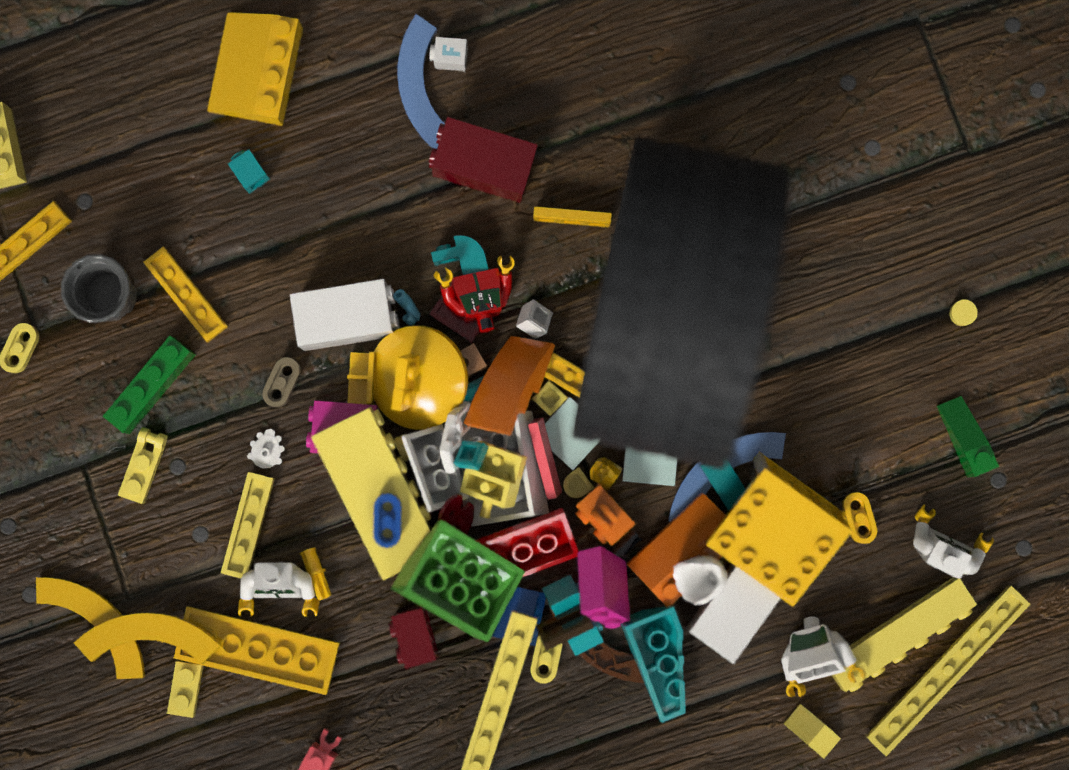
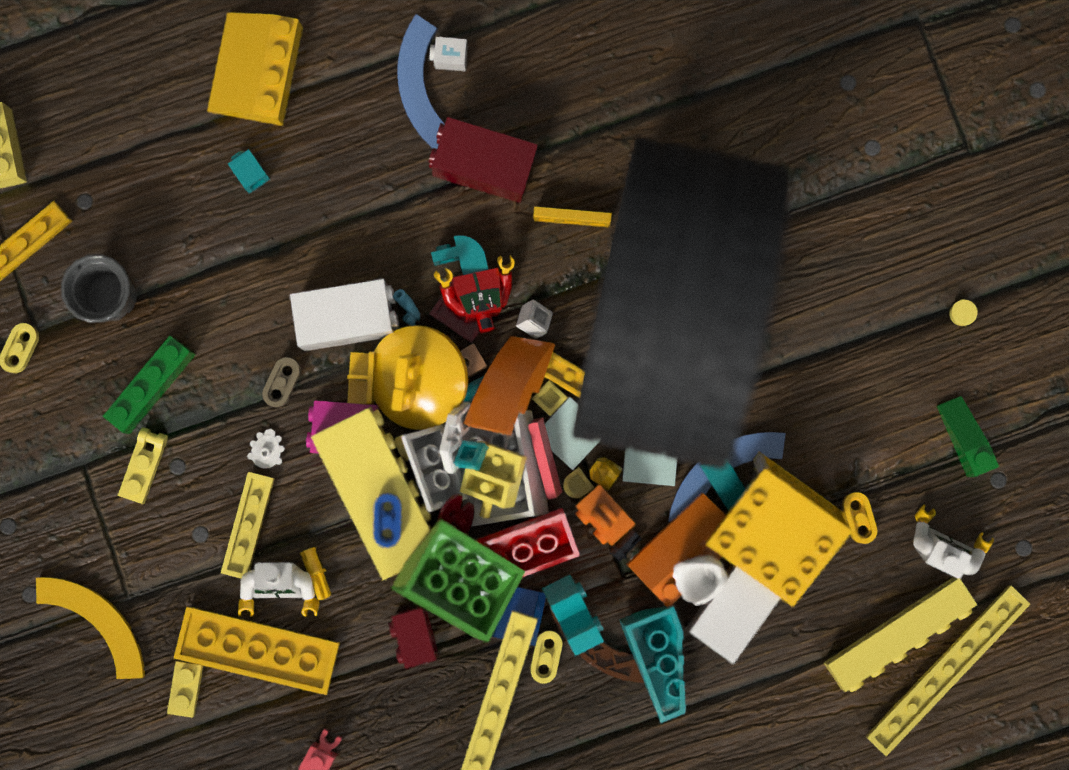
yellow tile [74,613,222,664] -> none
yellow tile [143,246,228,342] -> none
dark brown tile [536,605,594,651] -> none
dark pink brick [578,546,630,628] -> none
white torso [781,617,866,697] -> none
light yellow slope [783,704,841,758] -> none

